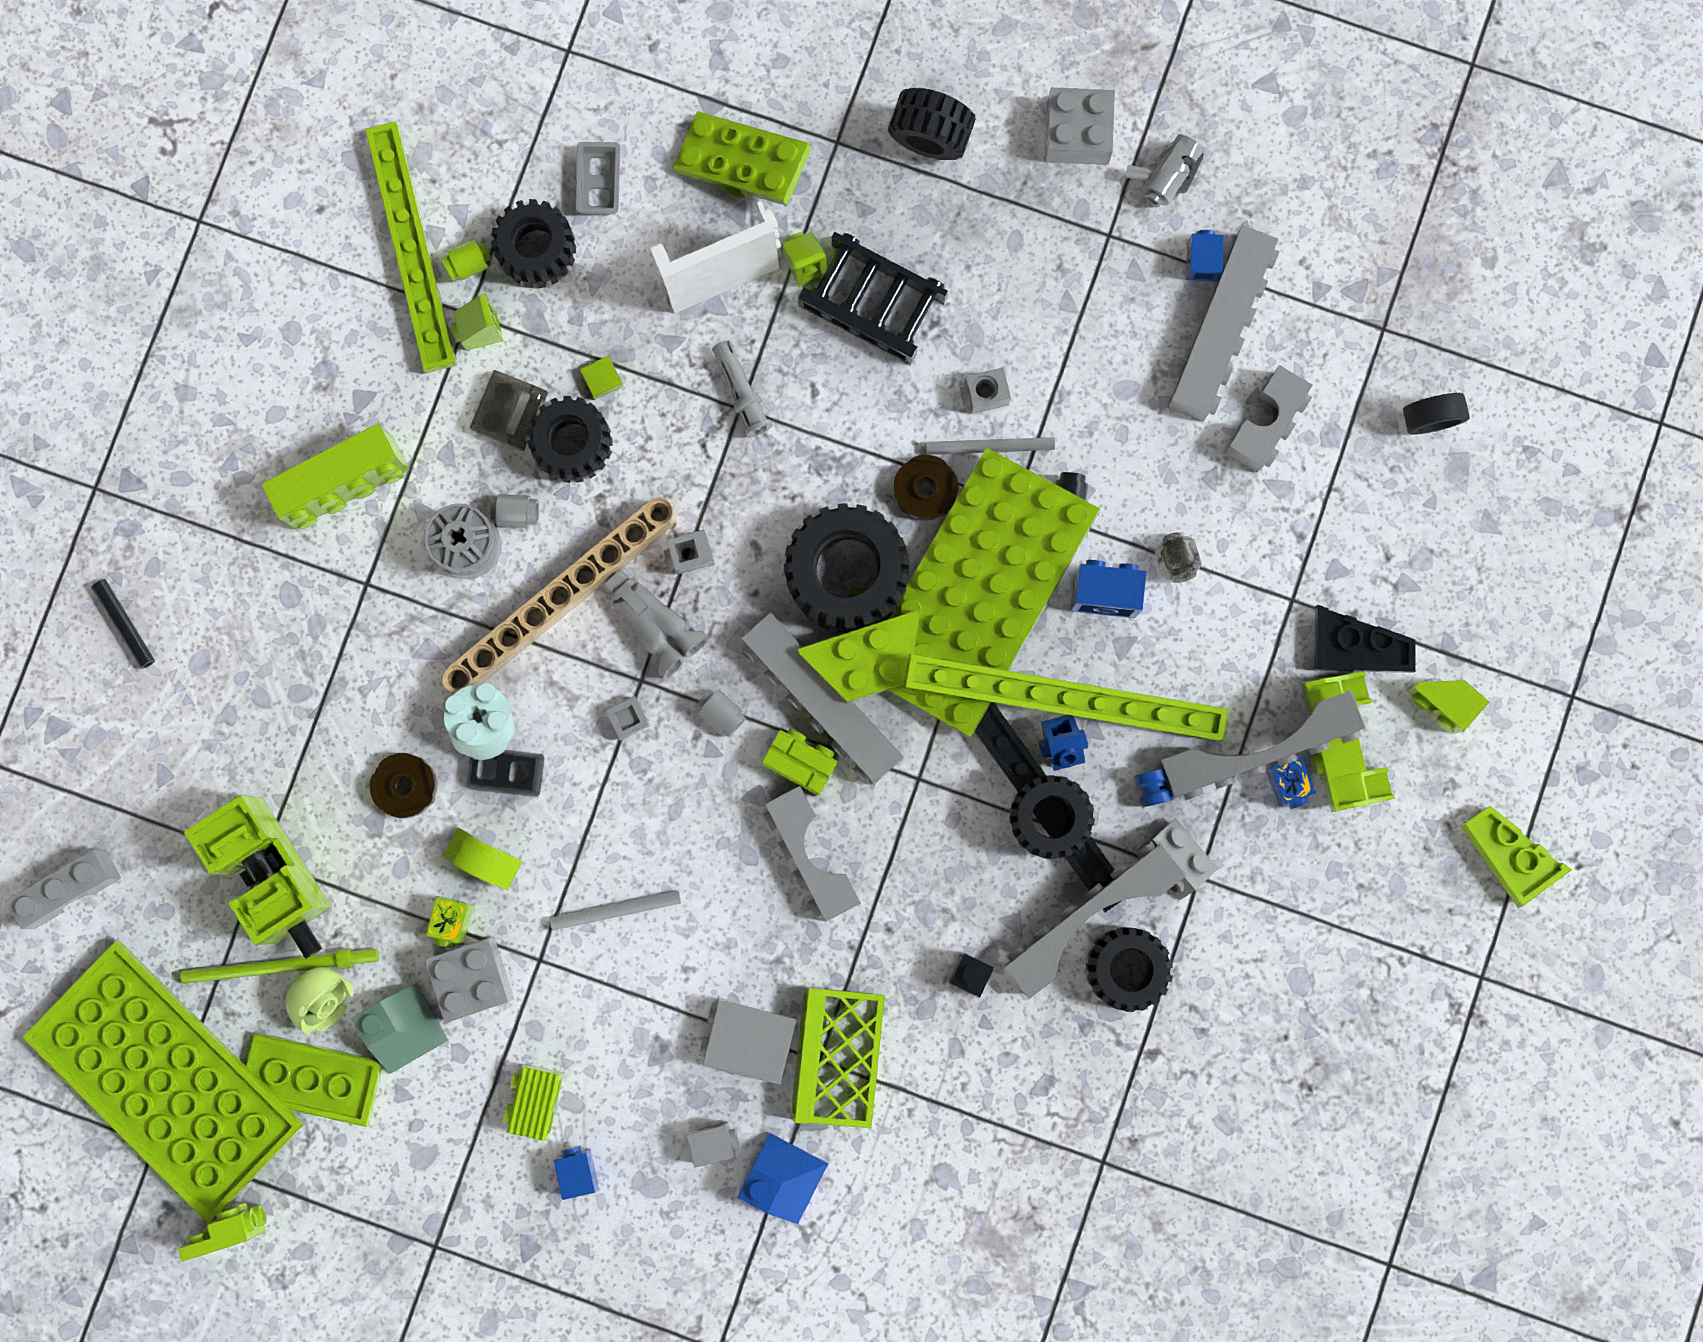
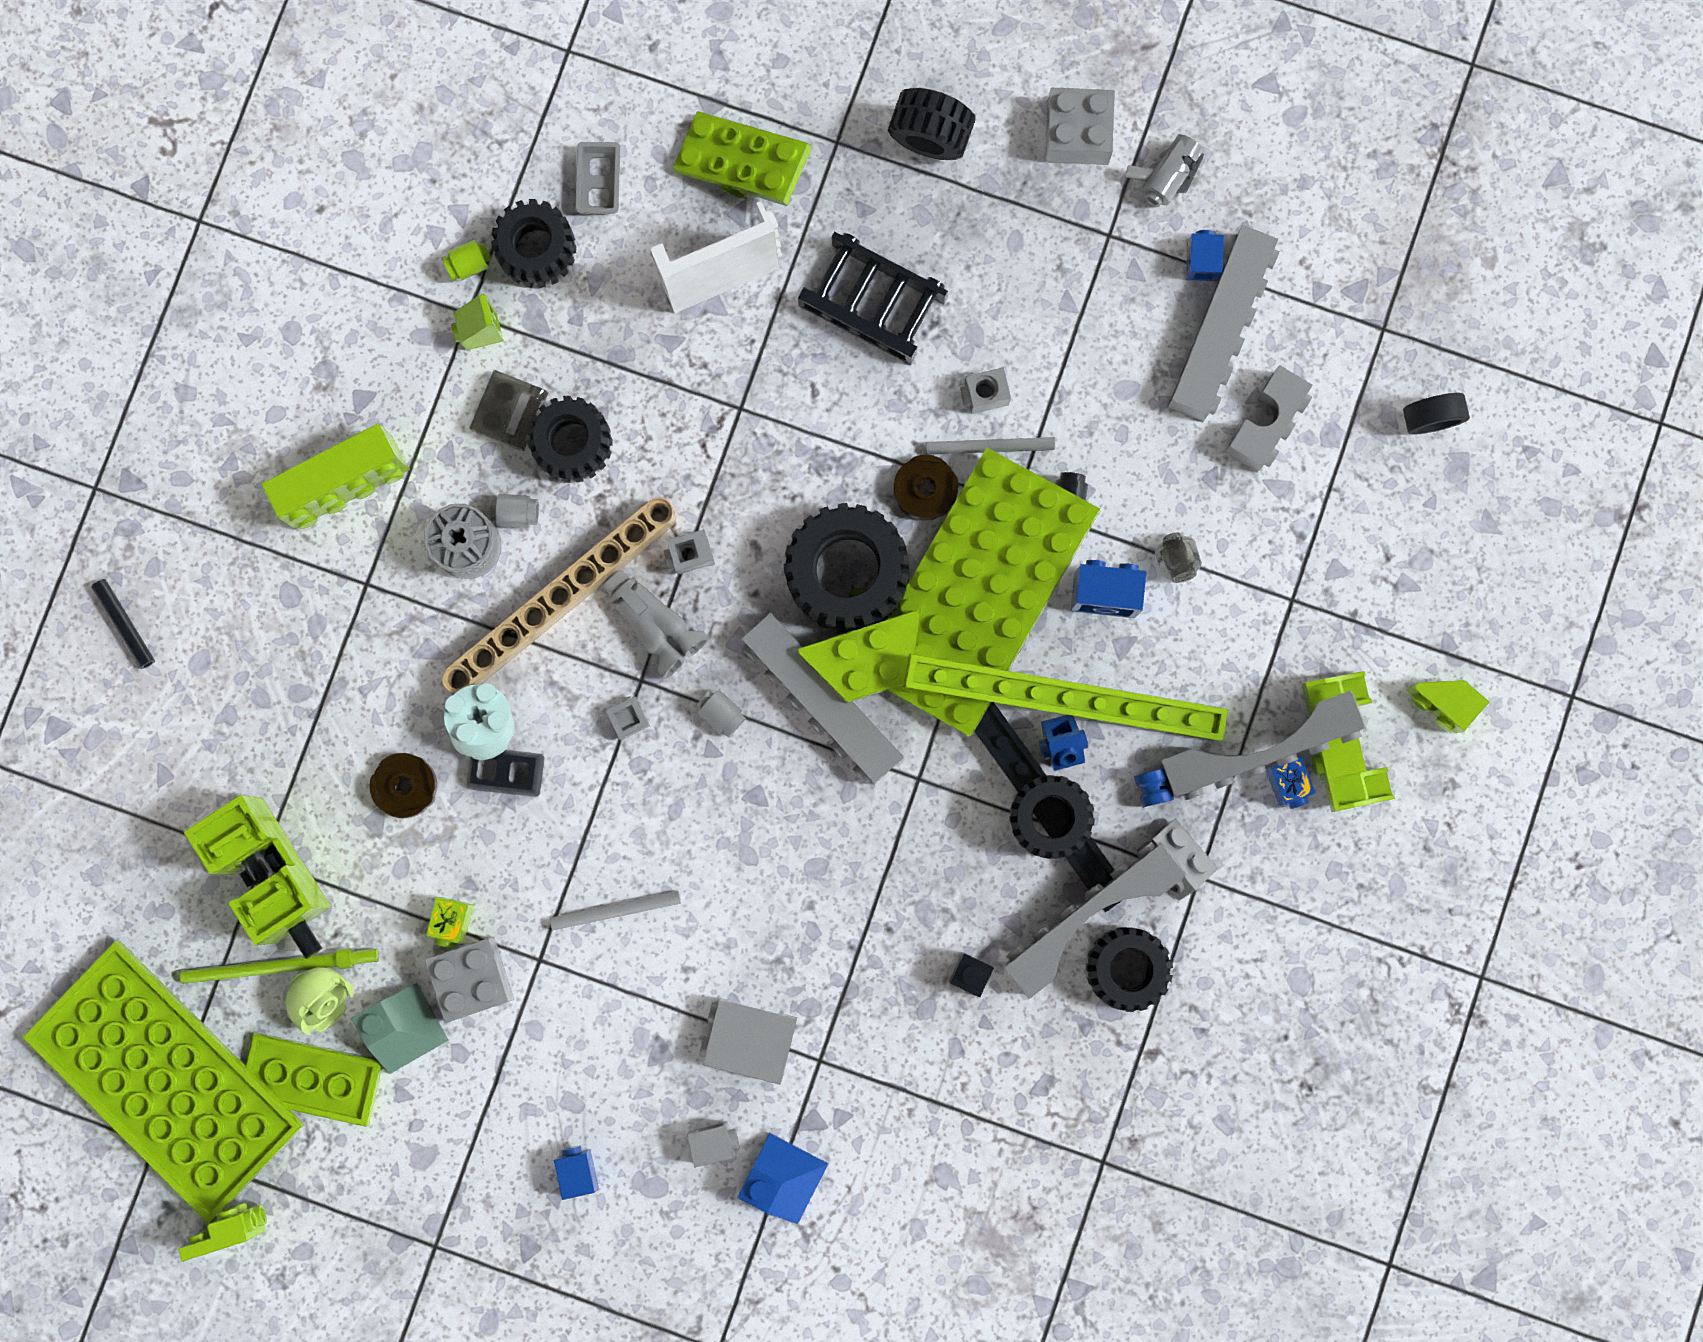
light grey arch [6,850,121,929] -> none
lime plate [365,121,457,373] -> none
lime brick [443,827,523,891] -> none
lime brick [503,1064,564,1141] -> none
lime tile [580,355,623,400] -> none
light grey pin [712,340,773,437] -> none
lime brick [761,728,838,797] -> none
light grey arch [763,786,861,922] -> none
lime slope [782,231,827,287] -> none
lime fence [790,986,885,1128] -> none
black wing [1315,605,1416,673] -> none
lime wing [1460,806,1572,907] -> none

